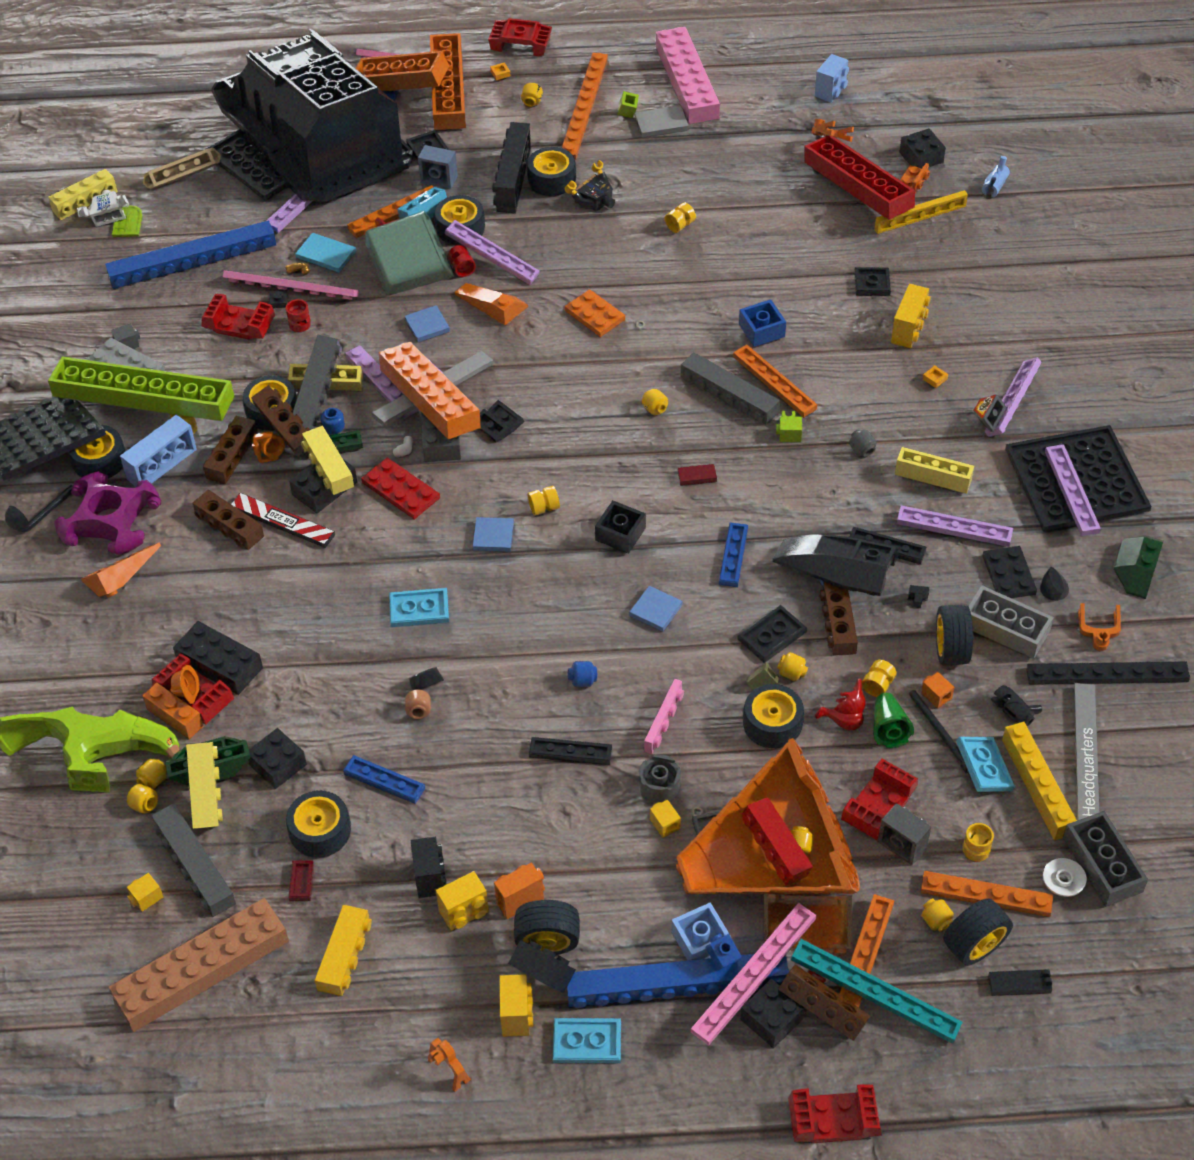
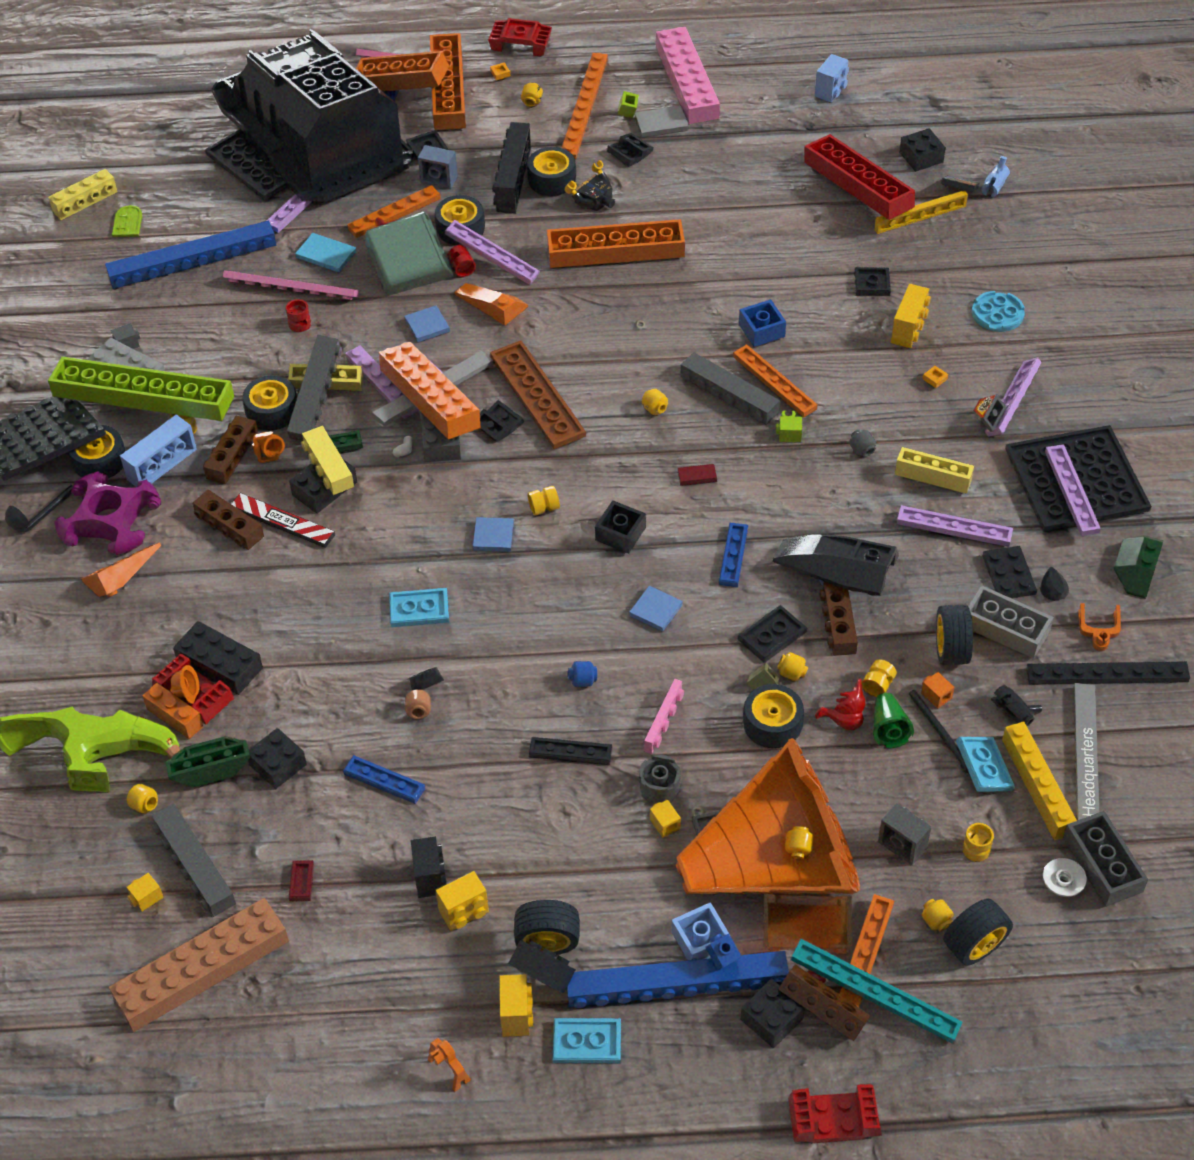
white torso [77,190,129,227] -> none
yellow head [136,759,167,789] -> none
tan brick [143,148,221,189] -> none
light yellow brick [186,742,223,829] -> none
red plate [201,294,276,340] -> none
reddish brown brick [251,385,310,457] -> none
black plate [269,291,288,308] -> none
pearl gold arm [285,263,310,275] -> none
wheel [286,790,351,858] -> none
yellow brick [315,905,372,996] -> none
blue head [320,408,345,435] -> none
red plate [361,457,440,520] -> none
medium azure brick [397,187,447,220] -> none
orange brick [494,862,545,919] -> none
orange plate [565,289,625,337] -> none
yellow wheel [664,202,696,233] -> none
bright pink plate [691,903,816,1046] -> none
red brick [741,797,813,886] -> none
orange piece [811,119,854,142] -> none
red plate [841,758,918,841] -> none
black tile [850,527,927,565] -> none
orange bracket [900,163,930,194] -> none
black tile [908,585,929,608] -> none
orange plate [921,871,1053,917] -> none
black hinge [988,969,1052,996] -> none
none -> dark orange plate [490,340,586,449]
none -> orange brick [547,219,685,268]
none -> black slope [607,133,654,166]
none -> black tile [941,175,980,192]
none -> medium azure tile [972,291,1025,332]

